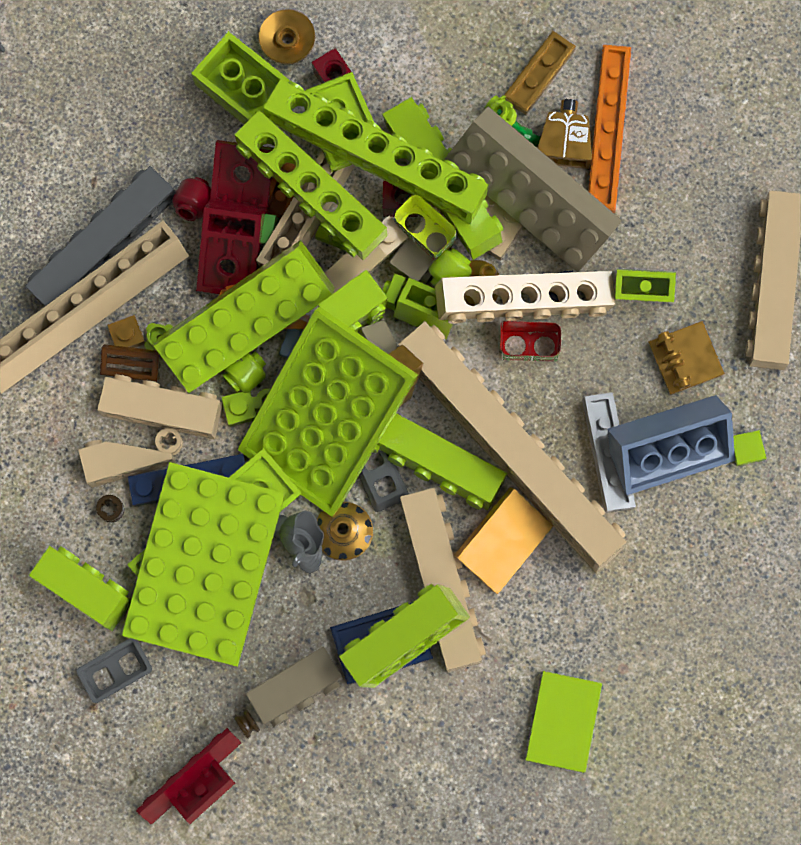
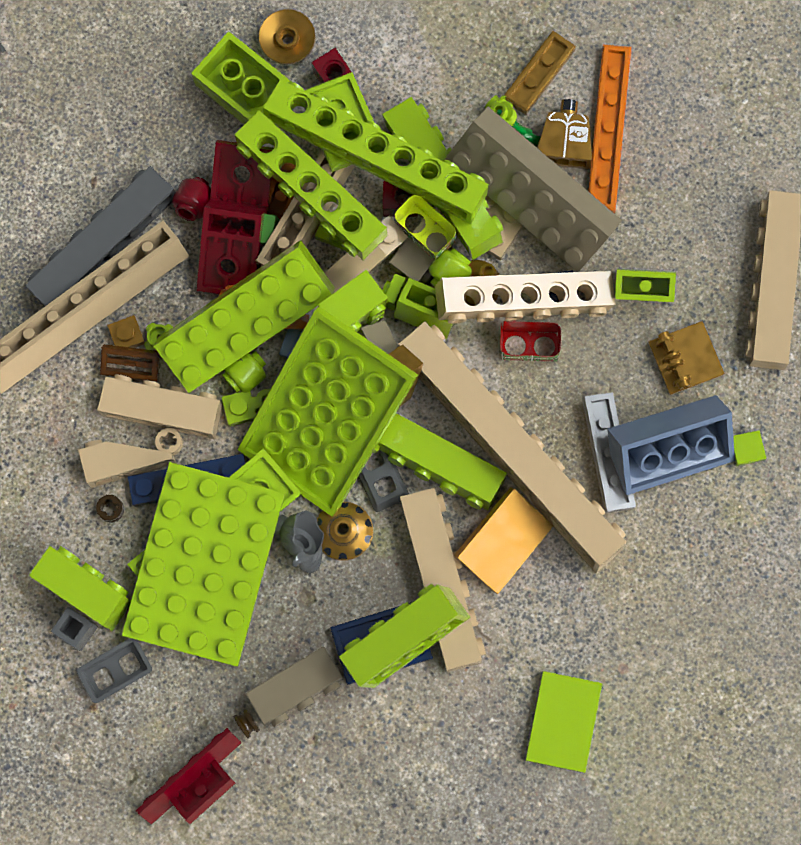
none -> dark grey brick [50,607,98,651]

